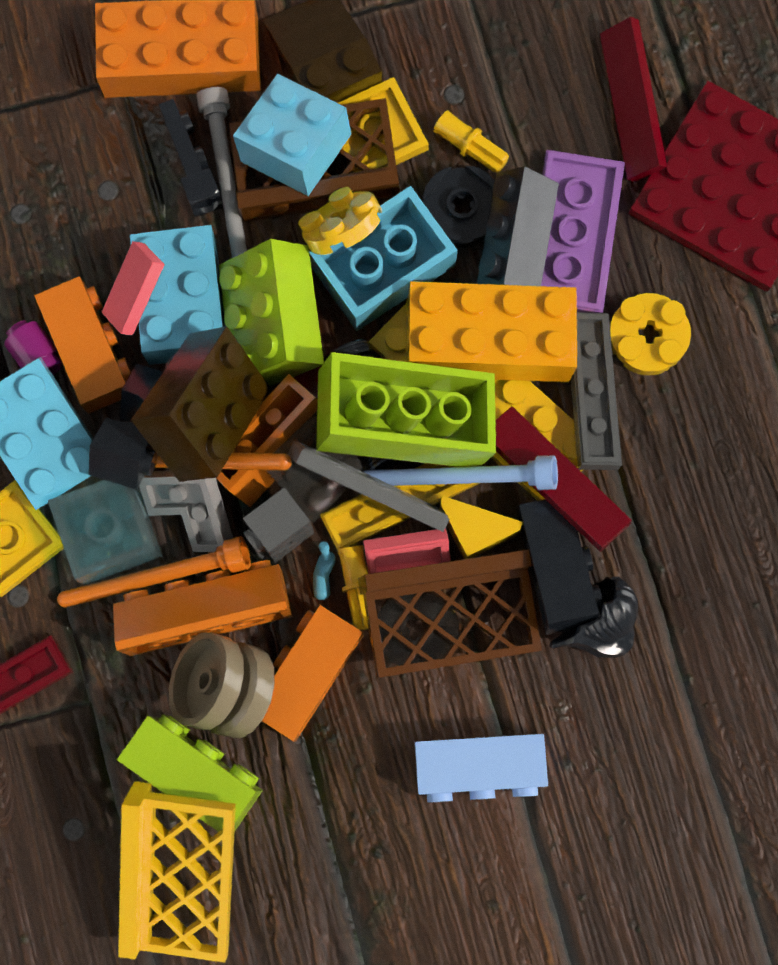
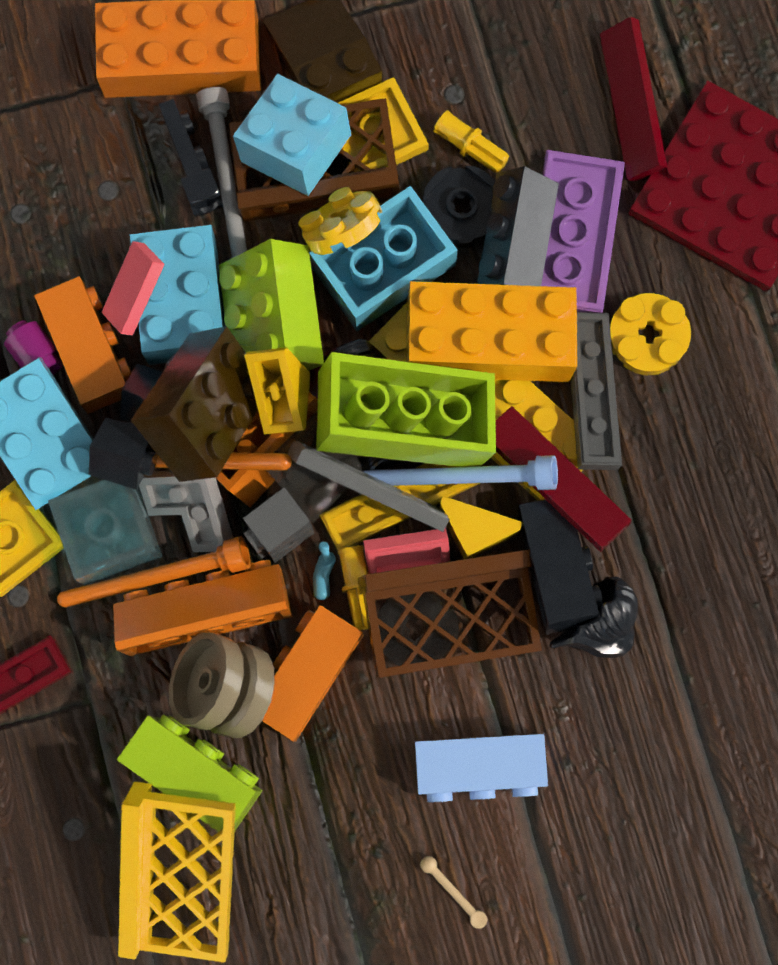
none -> yellow slope [244,347,310,434]
none -> tan hinge [420,856,487,929]

